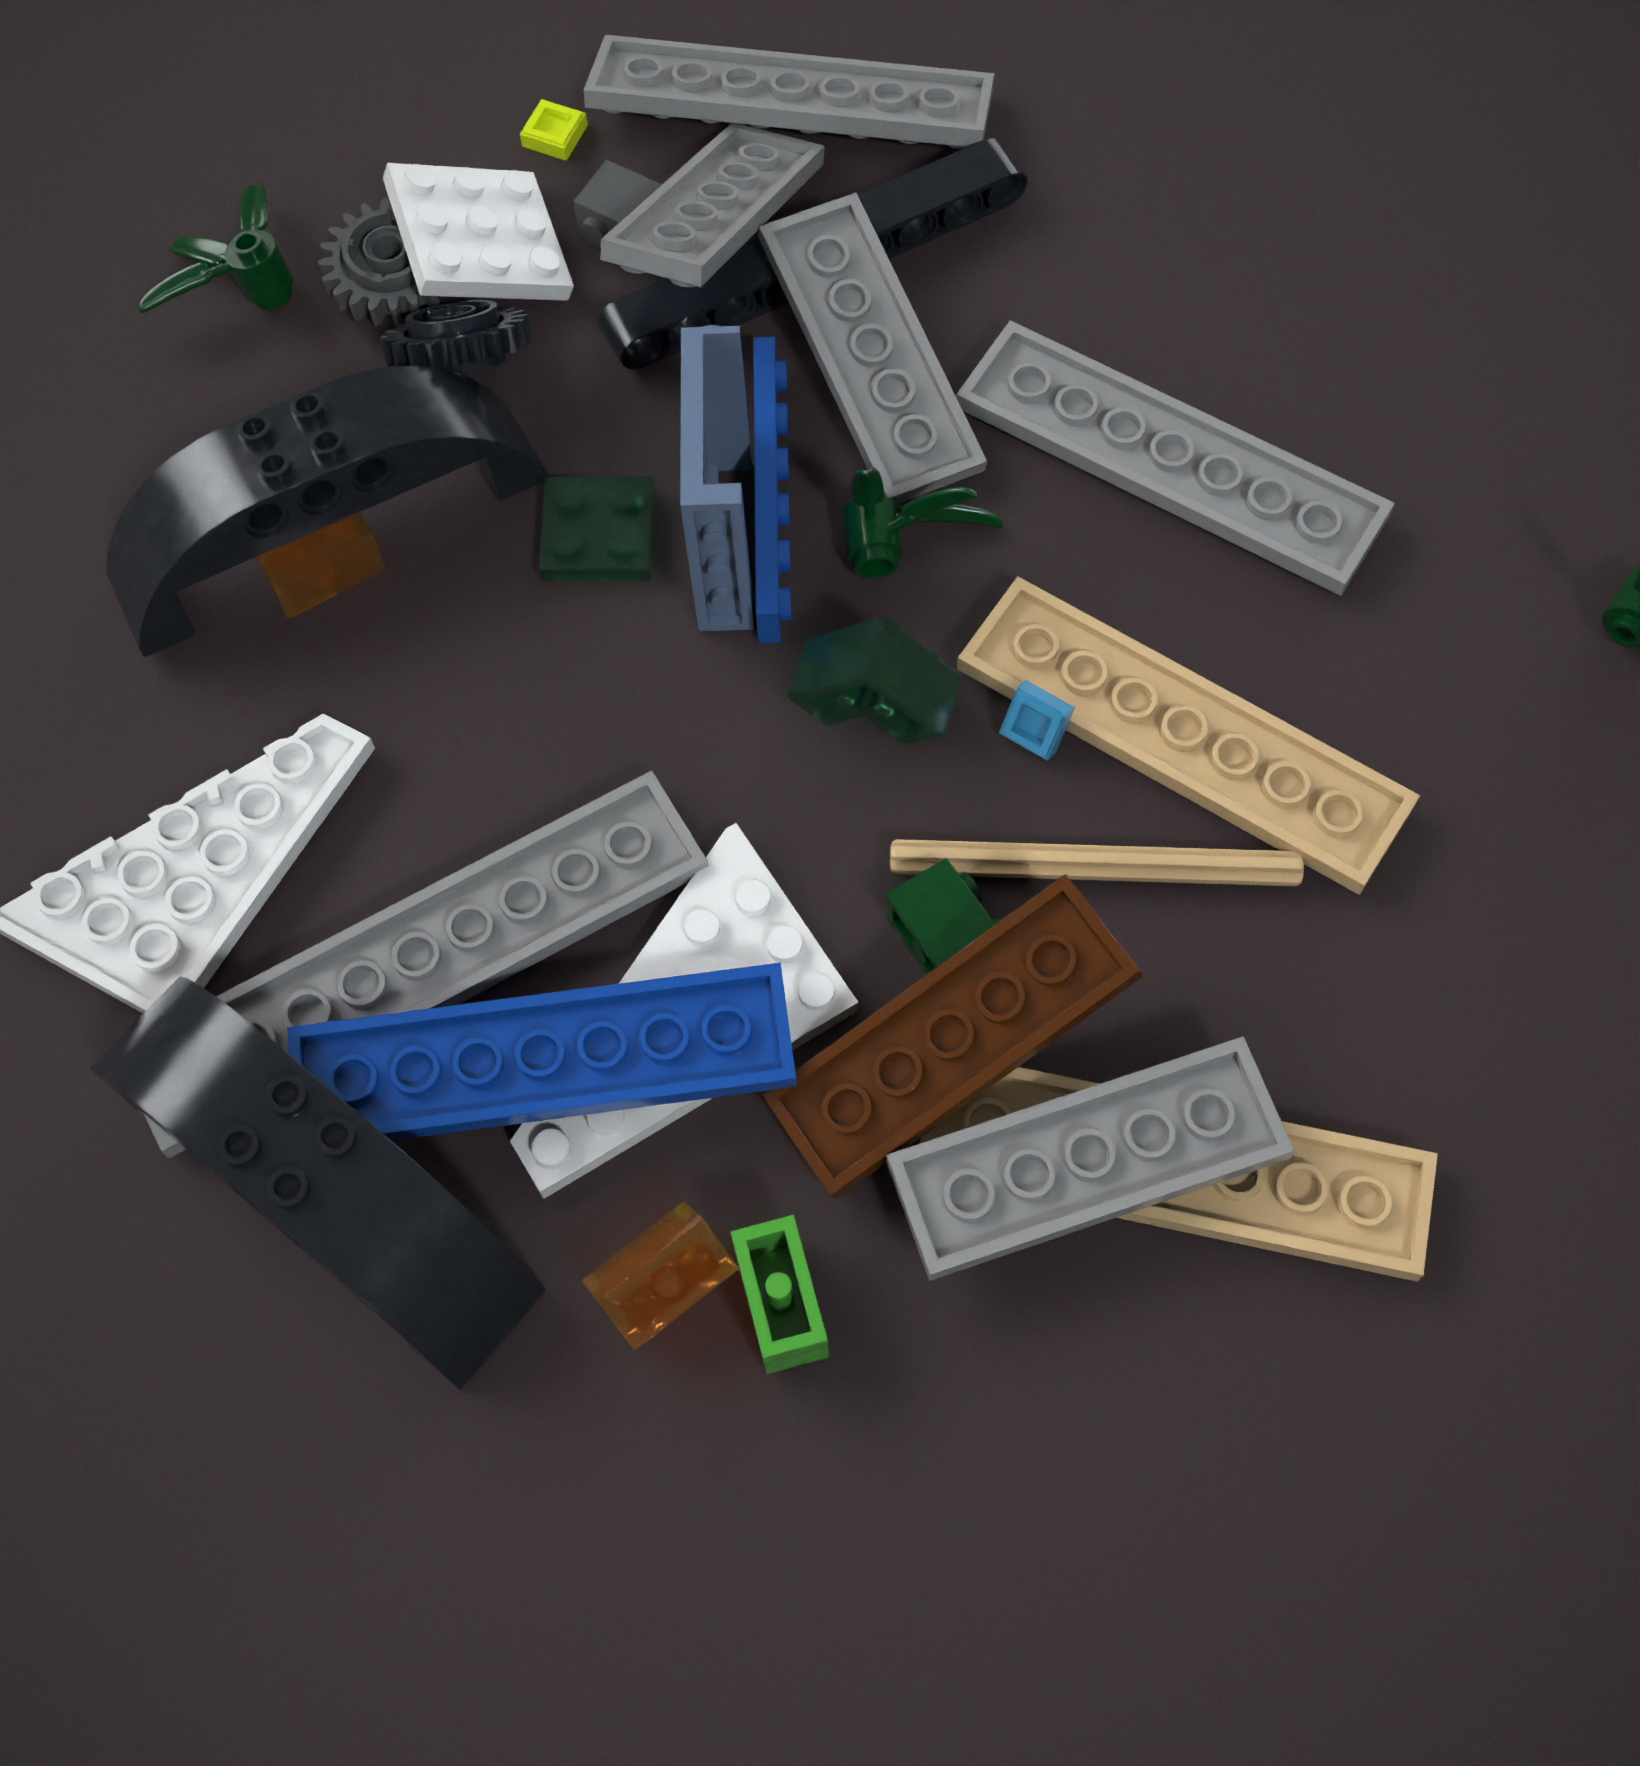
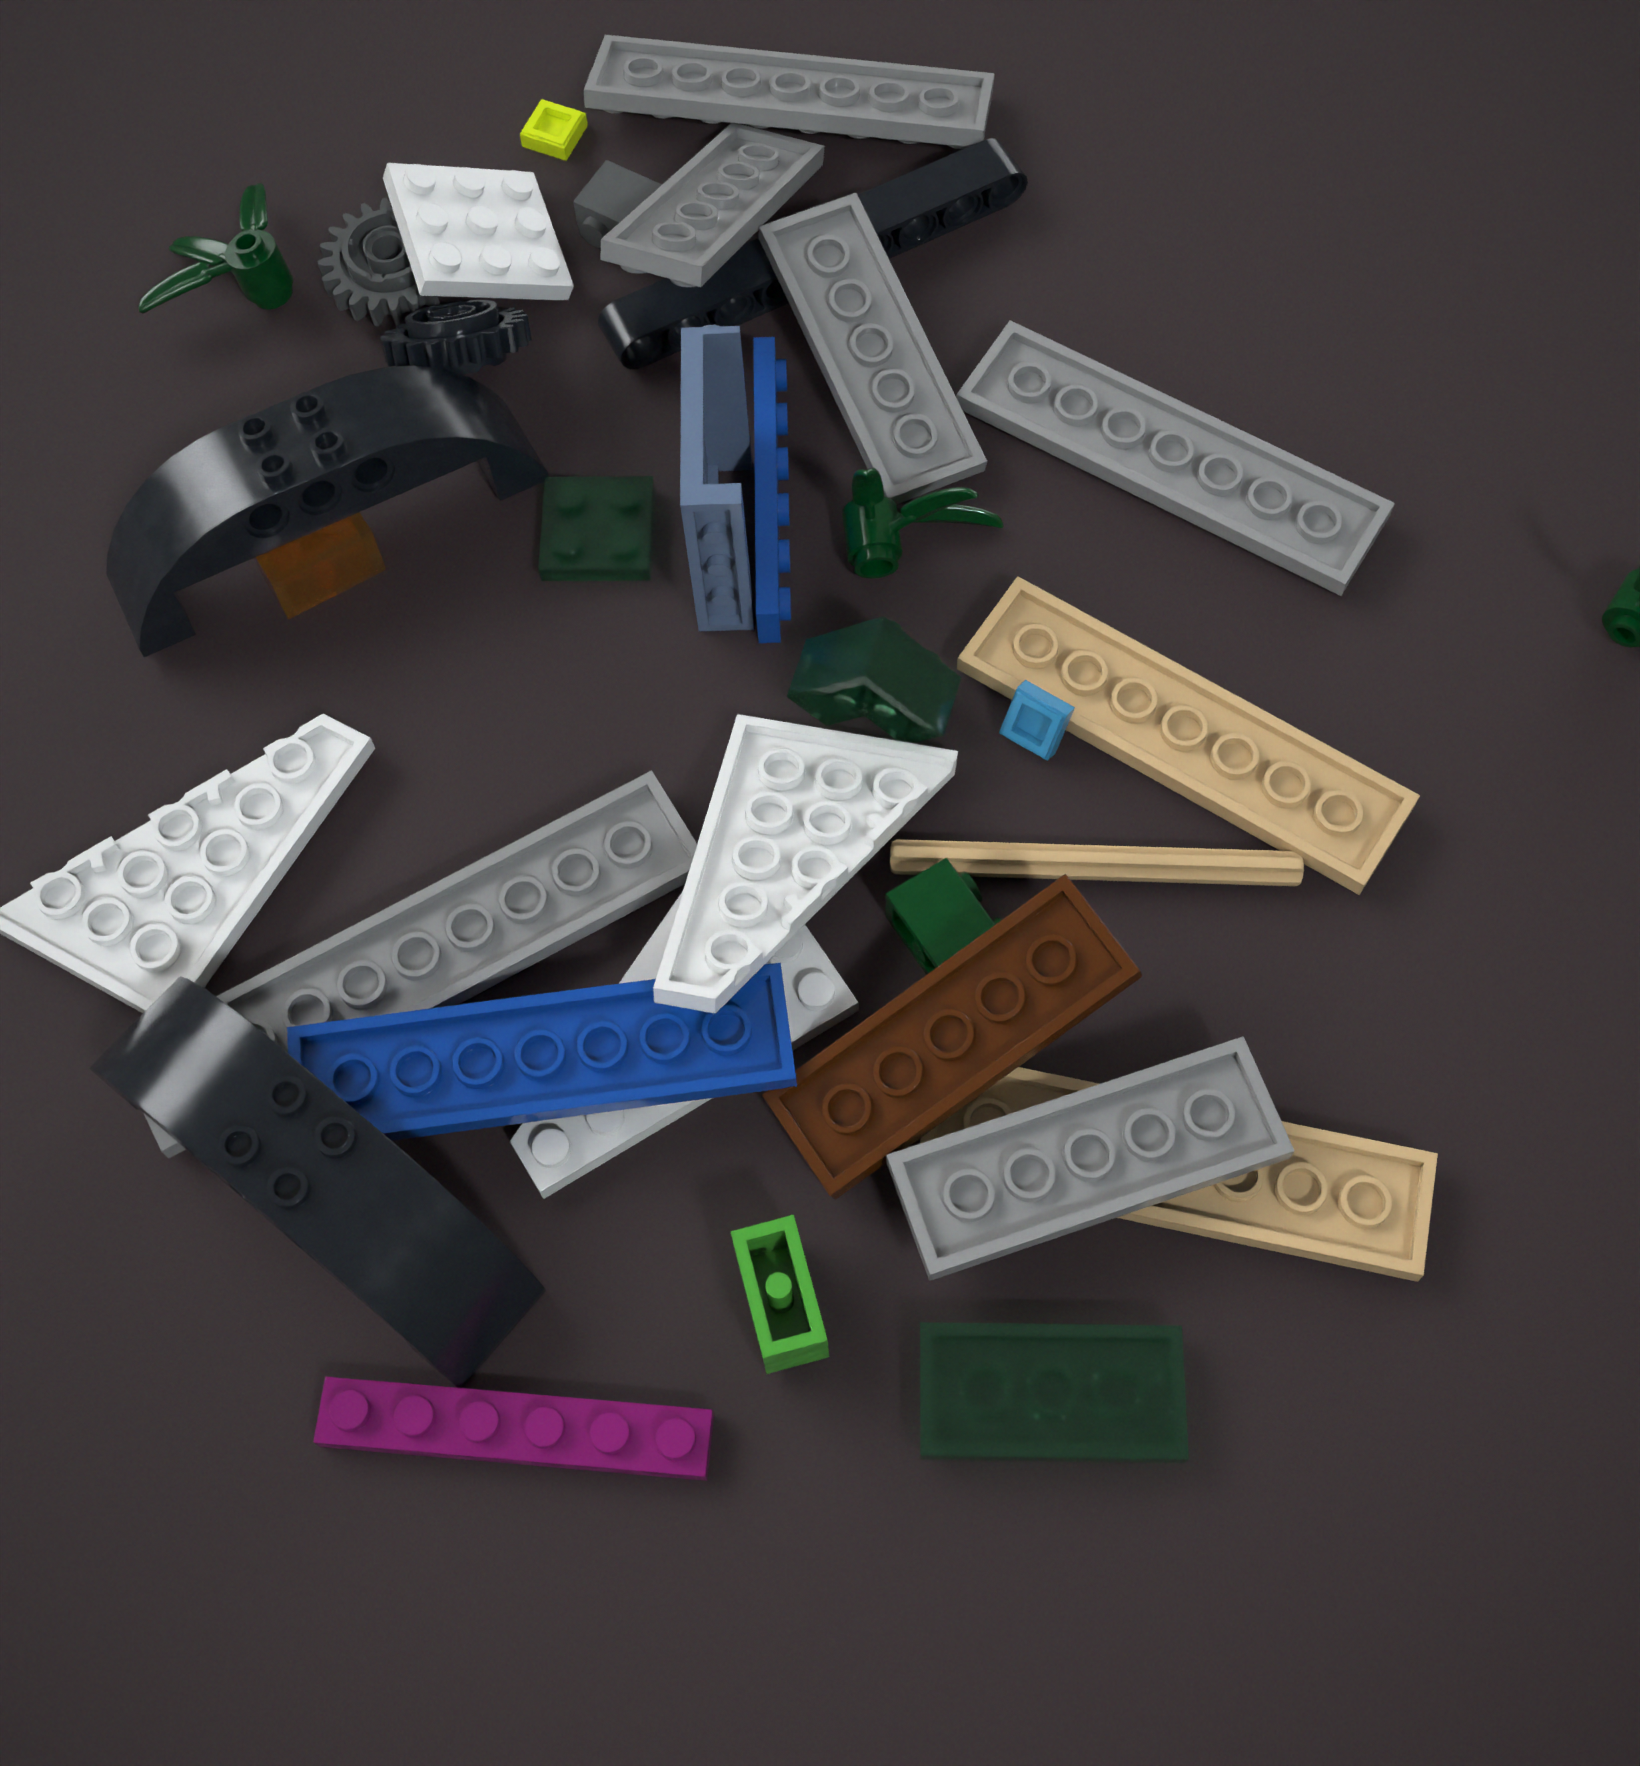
clear orange brick [581,1201,739,1351] -> none
none -> magenta plate [313,1376,714,1481]
none -> white wing [653,714,958,1014]
none -> clear green plate [920,1322,1189,1463]

